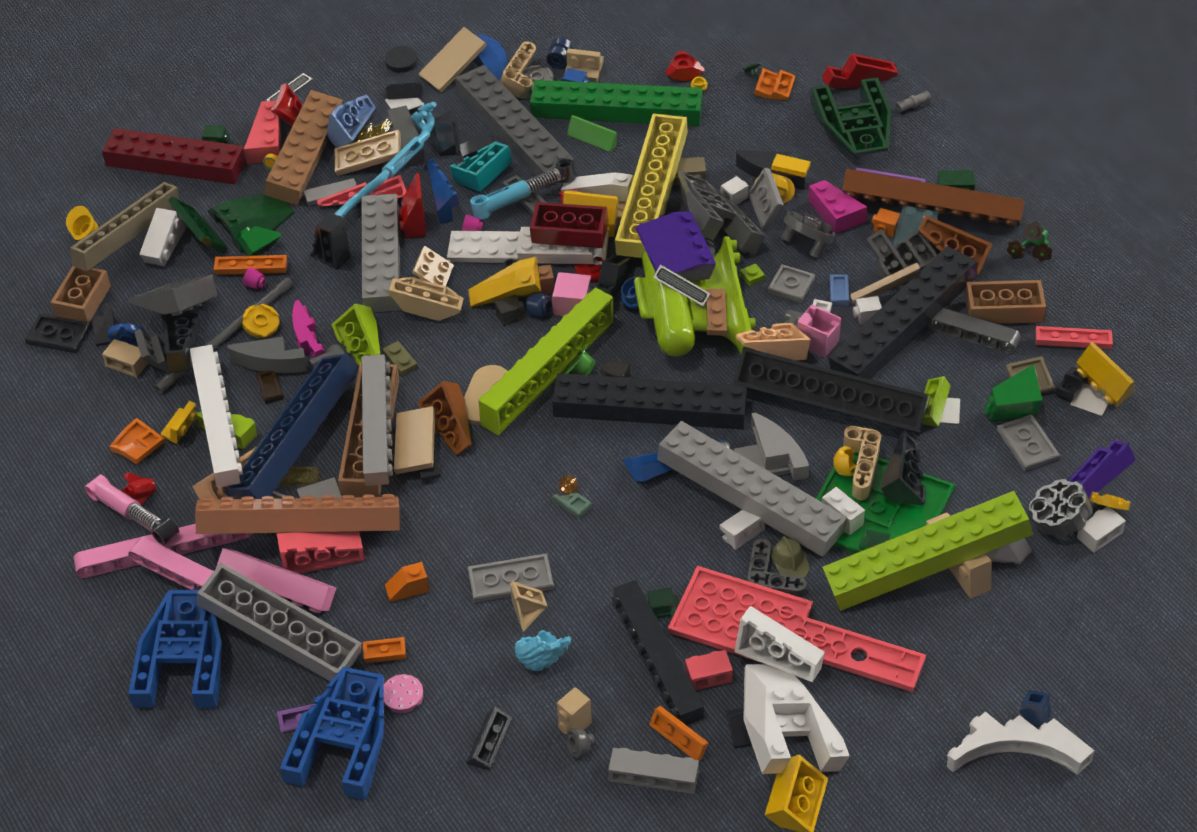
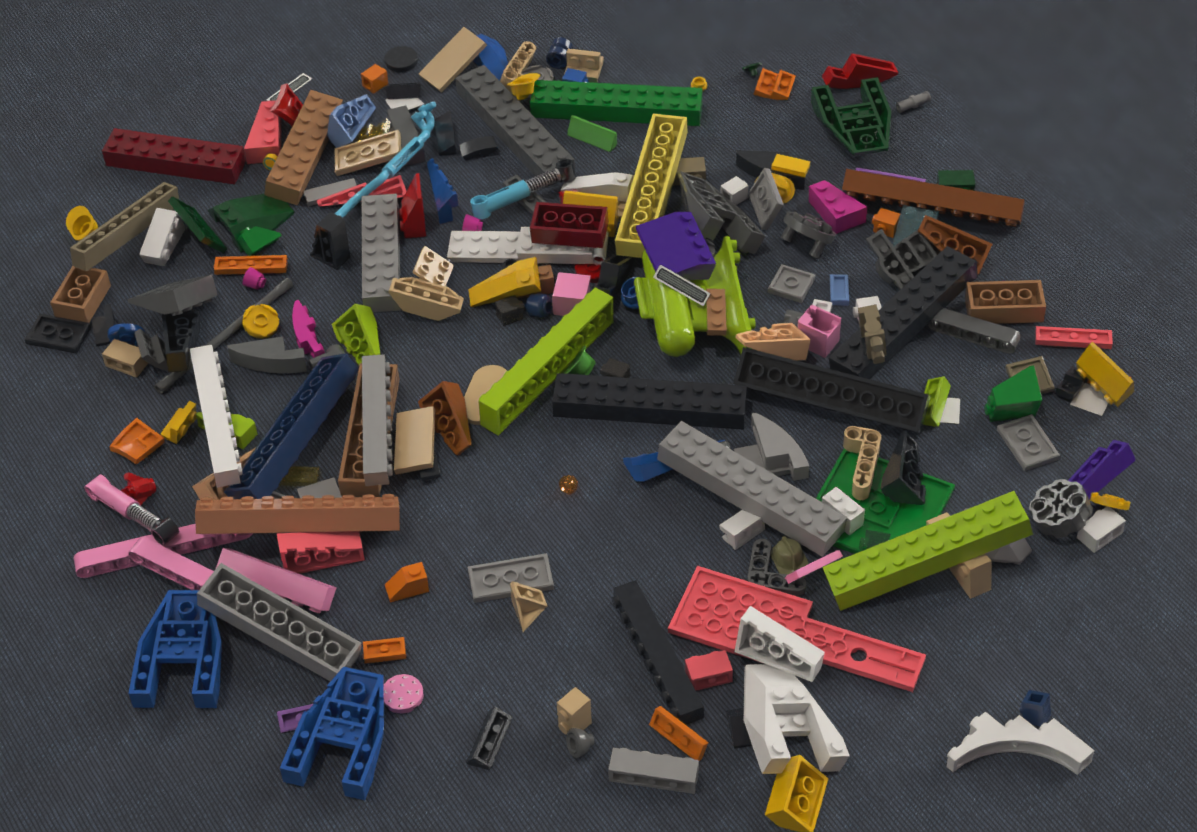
dark green brick [201,125,229,144] -> none
dark brown tile [256,370,284,404] -> none
olive plate [382,341,418,376] -> none
teal wedge [450,141,512,192] -> none
medium azure piece [515,630,571,671] -> none
sand green tile [552,493,593,519] -> none
clear green brick [647,587,679,619] -> none
red hat [665,51,705,81] -> none
lime plate [740,263,765,286] -> none
yellow hair [833,446,856,476] -> none
tan tile [850,263,921,306] -> none
dark brown plant [1007,221,1053,261] -> none
none -> orange brick [361,64,388,93]
none -> yellow piece [507,73,540,100]
none -> bright pink tile [785,550,843,584]
none -> dark tan hips [858,304,887,364]

